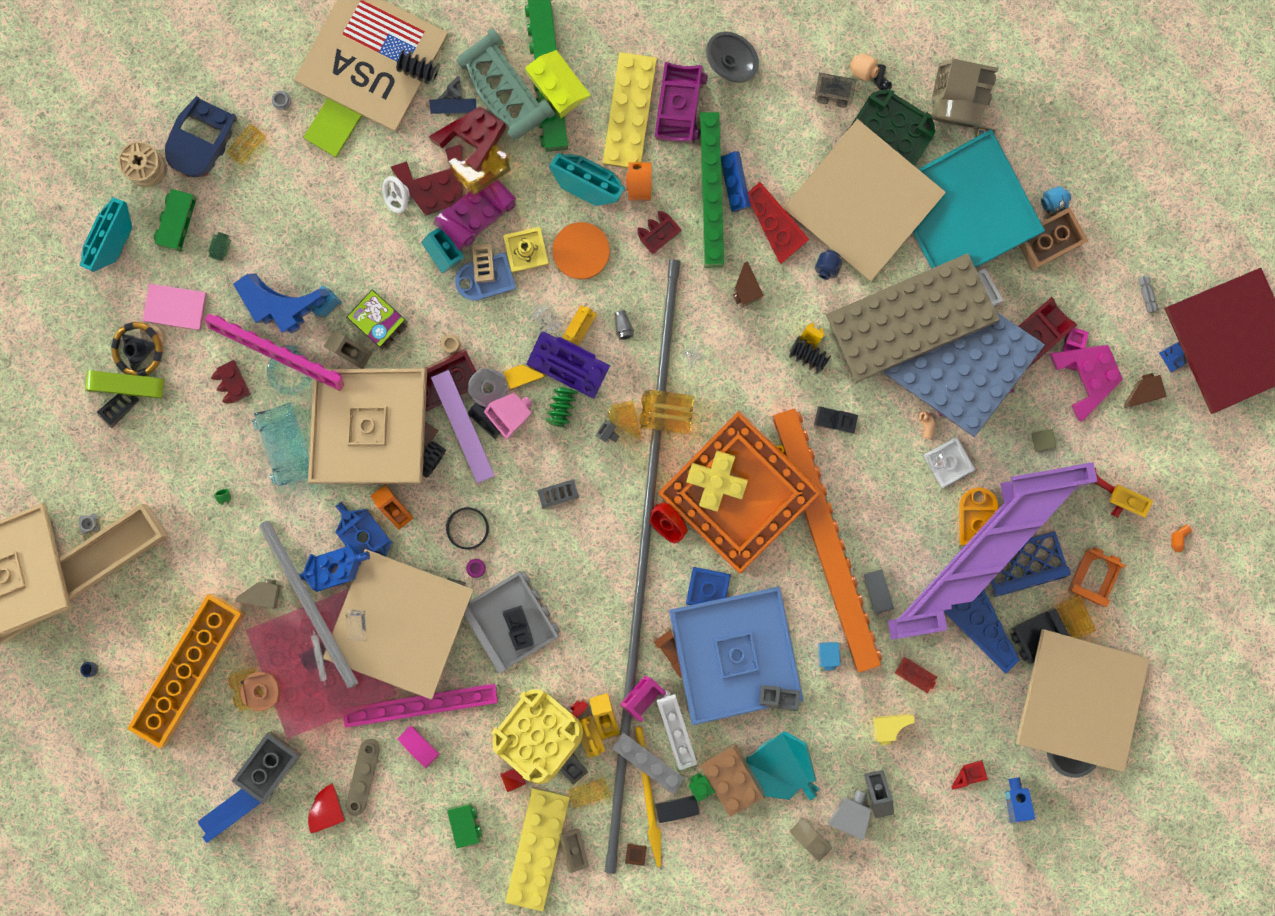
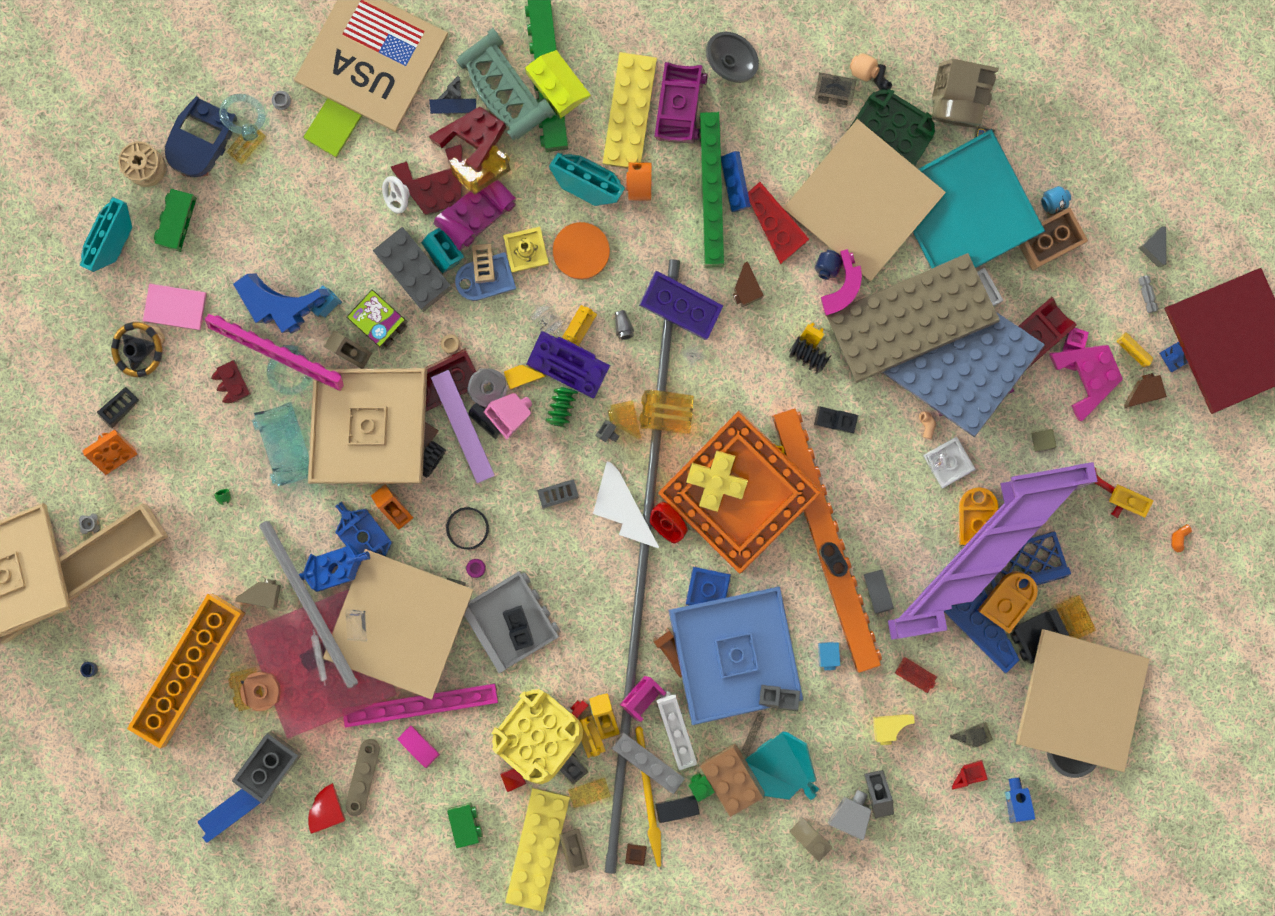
lime beam [85,370,164,398] -> none
clear green brick [208,232,232,261] -> none
black piece [396,49,440,85] -> none
dark red plate [638,211,682,255] -> none
orange panel [1068,547,1126,607] -> none
none -> orange plate [82,429,138,475]
none -> clear light blue piece [219,94,266,141]
none -> dark grey brick [373,227,453,312]
none -> white sticker [593,461,659,548]
none -> dark purple plate [639,271,723,340]
none -> dark tan piece [741,710,765,756]
none -> black beam [819,542,848,577]
none -> dark pink arch [820,249,862,315]
none -> clear smoke slope [950,722,993,747]
none -> light orange tile [978,571,1038,634]
none -> yellow slope [1117,332,1153,367]
none -> dark grey slope [1139,226,1166,267]

